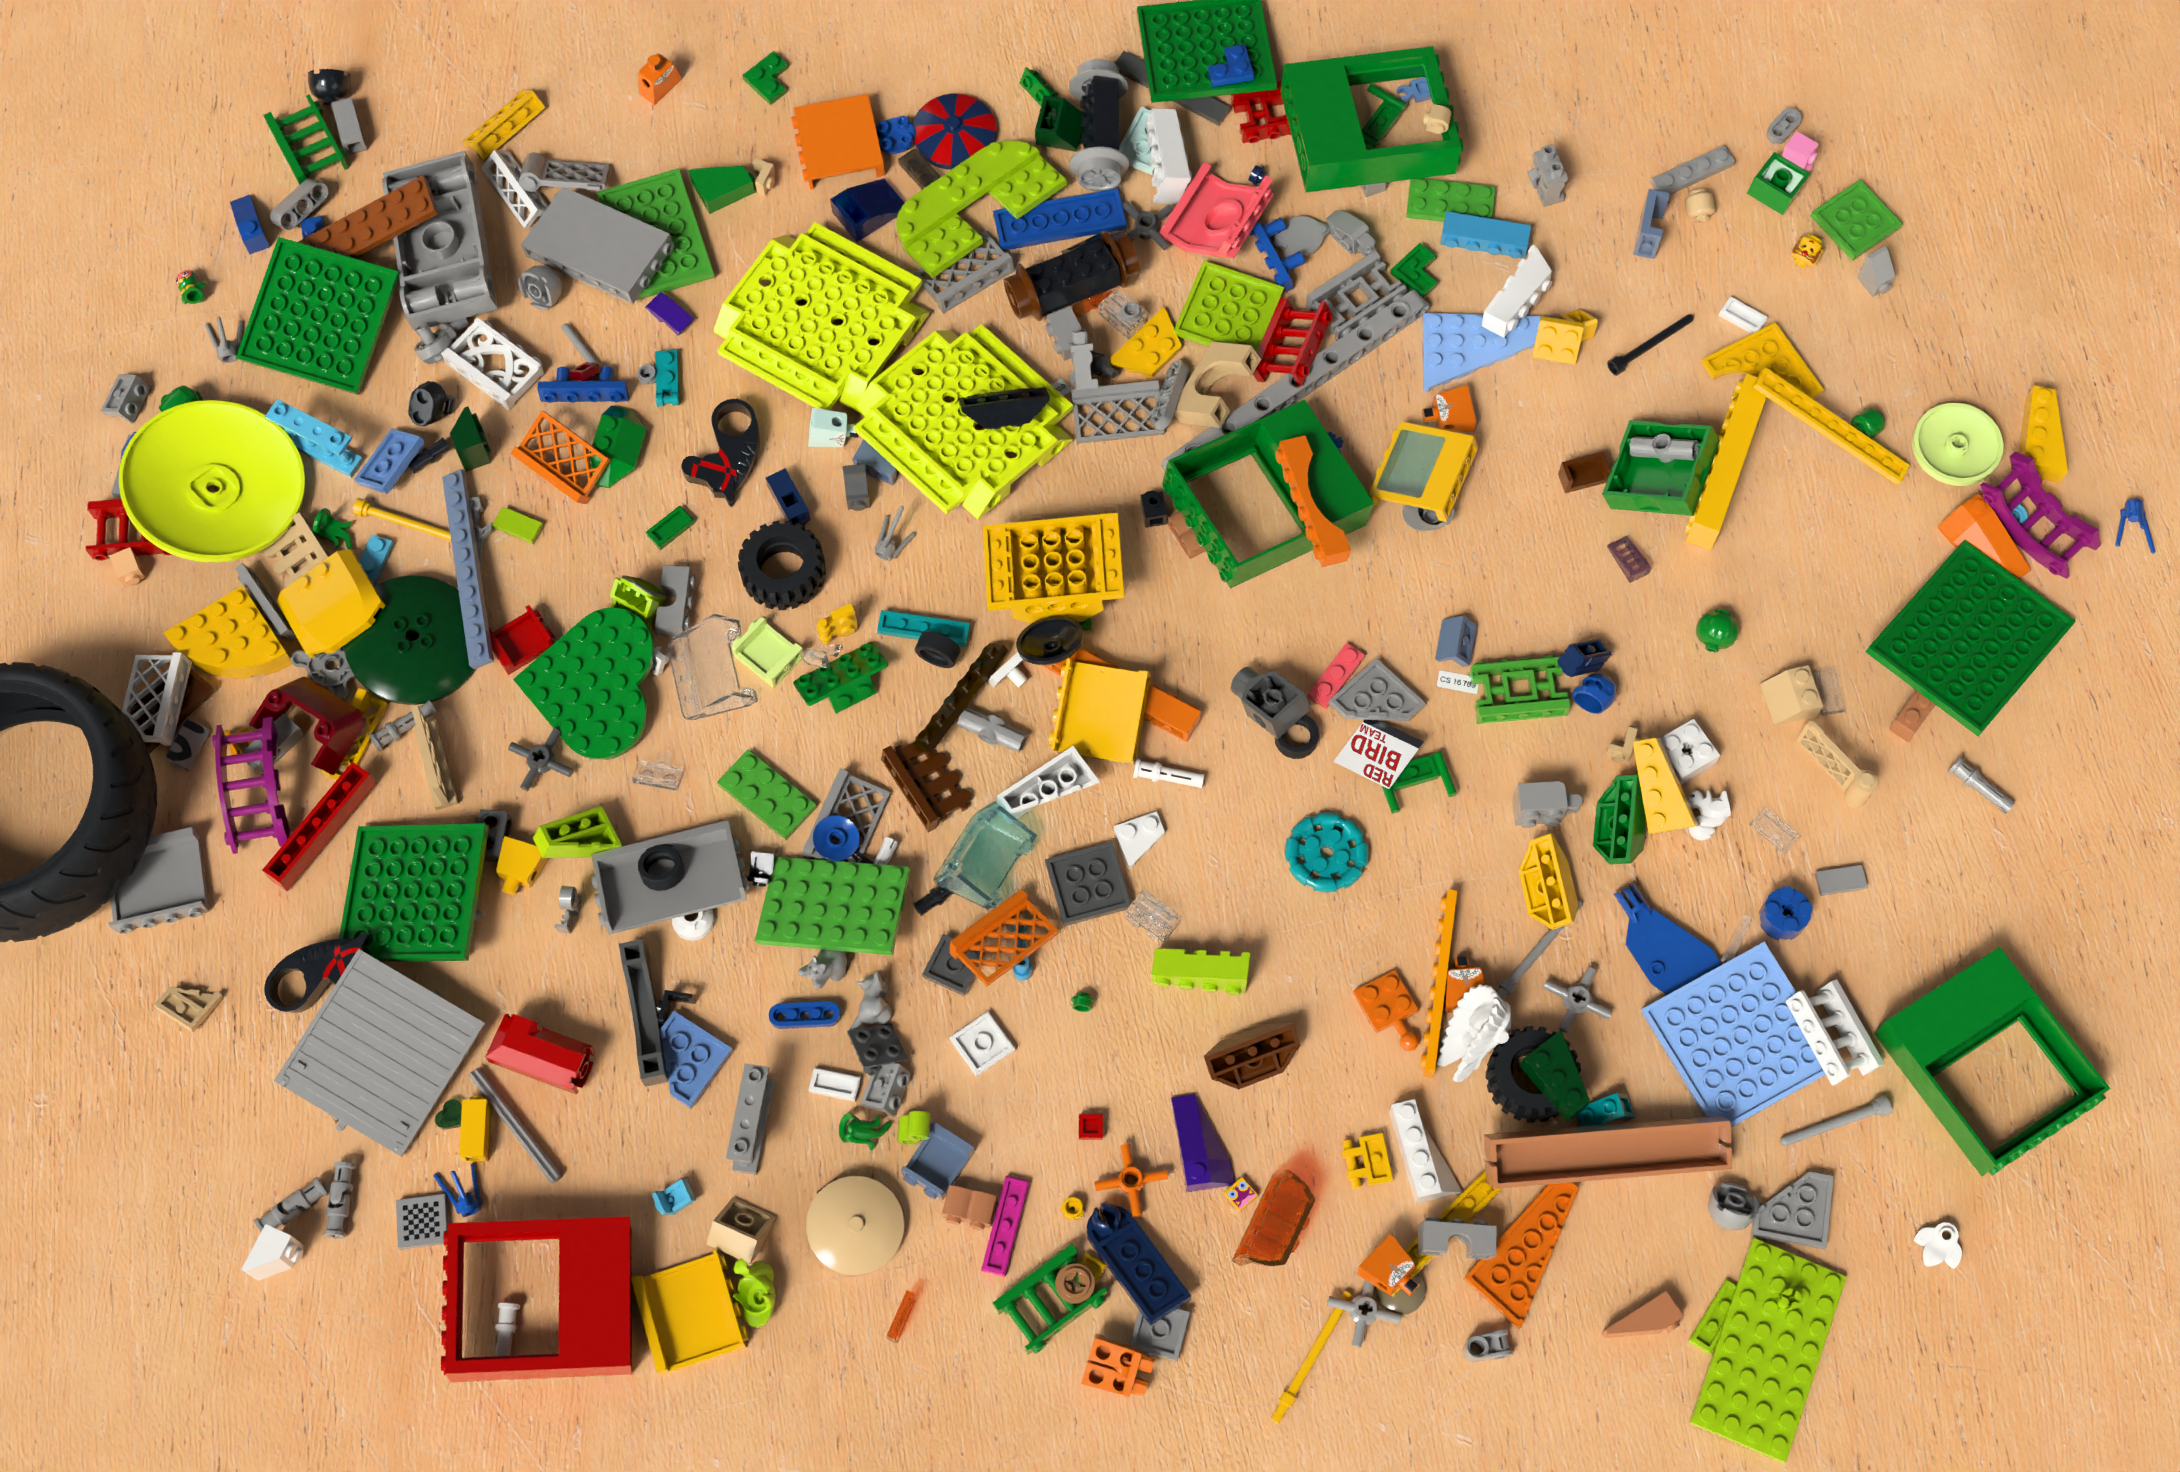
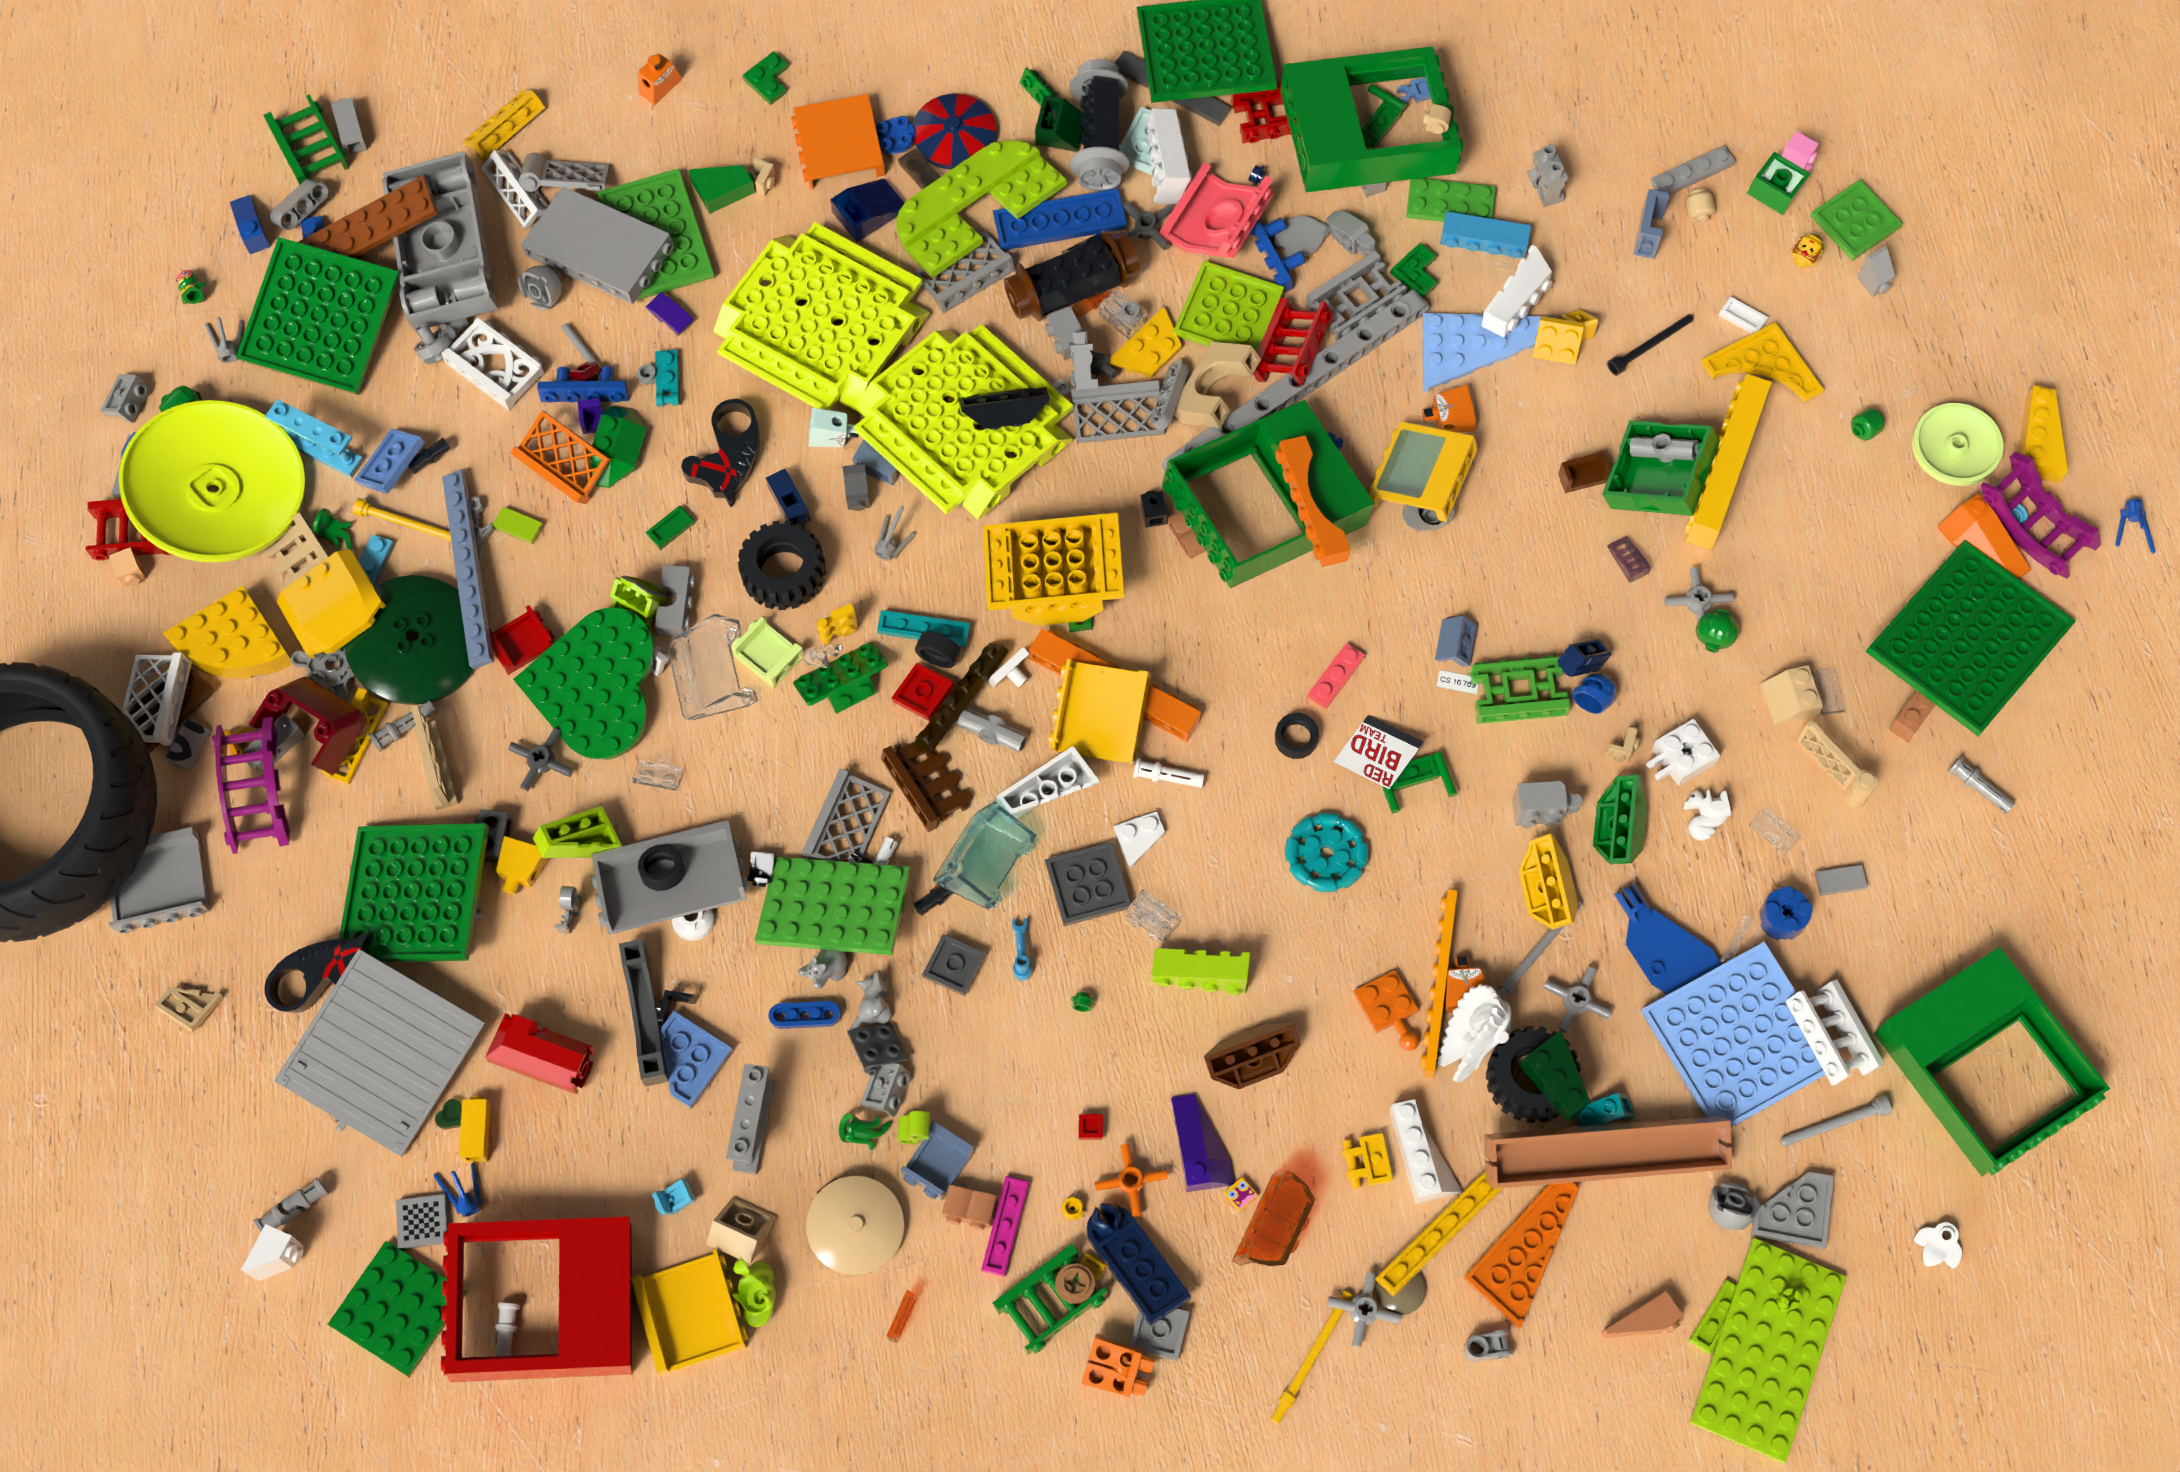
light grey plate [235,563,296,640] -> none
red brick [262,762,377,891] -> none
black cylinder [308,69,351,105] -> none
light grey piece [323,1162,356,1239] -> none
black piece [408,381,456,426] -> none
dark green slope [450,406,492,472] -> none
light grey axle [469,1068,562,1183] -> none
bright green plate [717,749,817,840] -> none
white tile [808,1067,861,1102] -> none
blue dish [813,815,859,861] -> none
white tile [949,1011,1016,1077] -> none
orange fence [950,889,1059,986] -> none
black dish [1016,616,1084,665] -> none
blue plate [1208,44,1254,87] -> none
dark grey brick [1231,667,1310,739] -> none
light grey plate [1328,658,1426,721] -> none
orange torso [1357,1234,1419,1296] -> none
light grey arch [1418,1217,1496,1260] -> none
yellow wedge [1633,738,1699,834] -> none
yellow plate [1753,367,1910,485] -> none
light grey plate [1766,108,1802,144] -> none
none -> green plate [327,1241,467,1377]
none -> dark purple panel [577,398,603,434]
none -> red plate [891,663,955,721]
none -> light grey bar [1664,567,1734,621]

